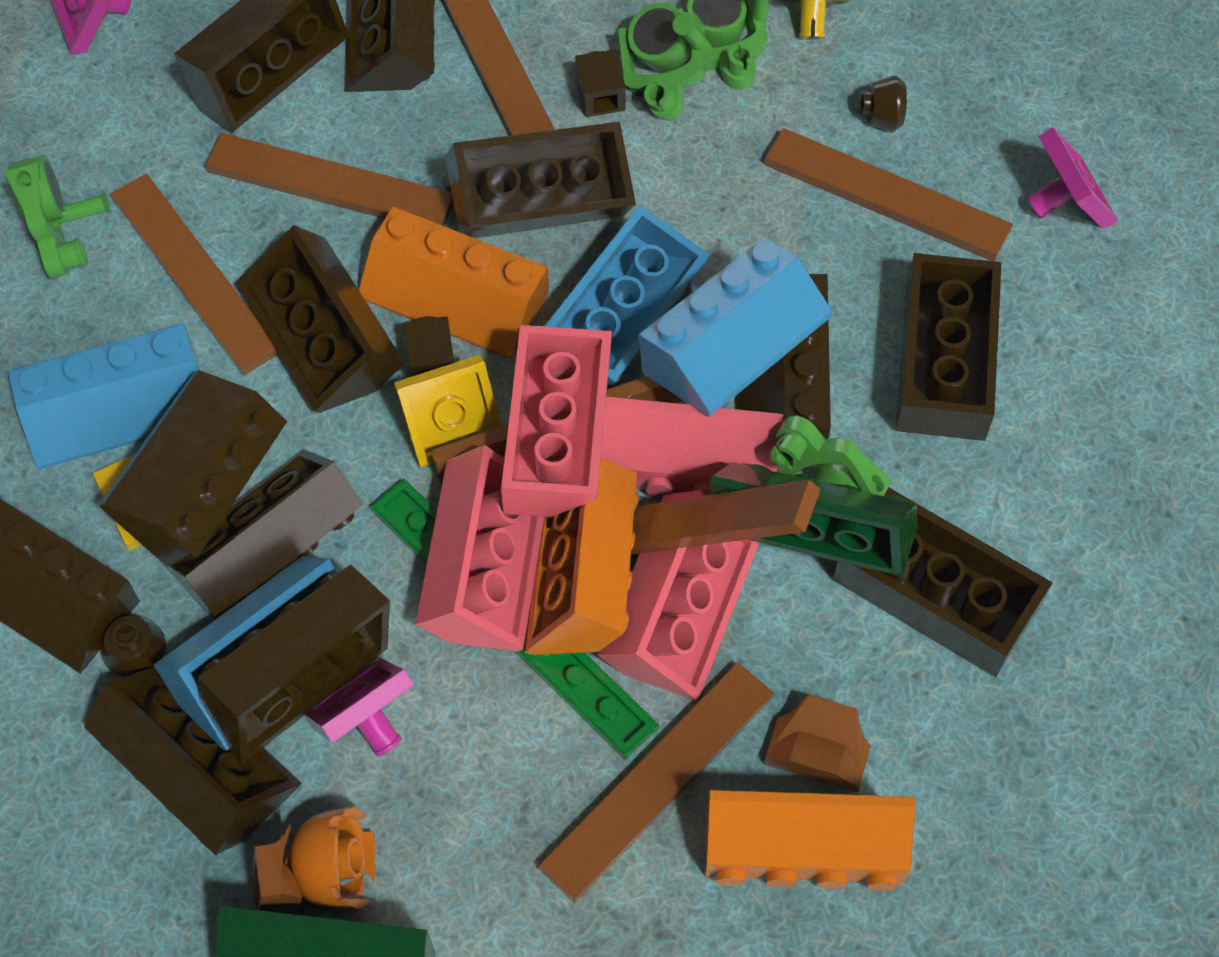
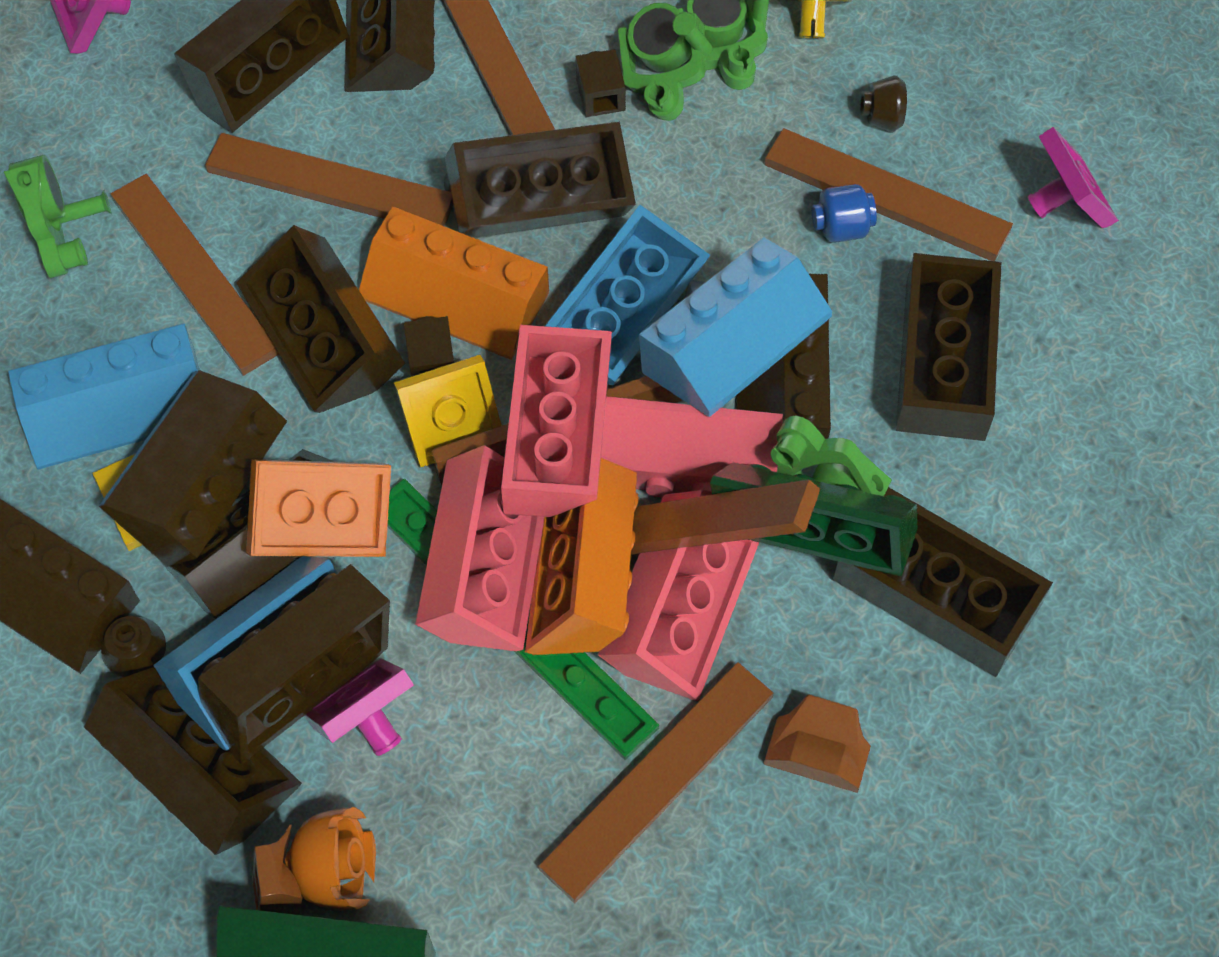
orange slope [705,790,916,891] -> none
none -> orange tile [246,459,391,557]
none -> blue head [811,184,877,243]

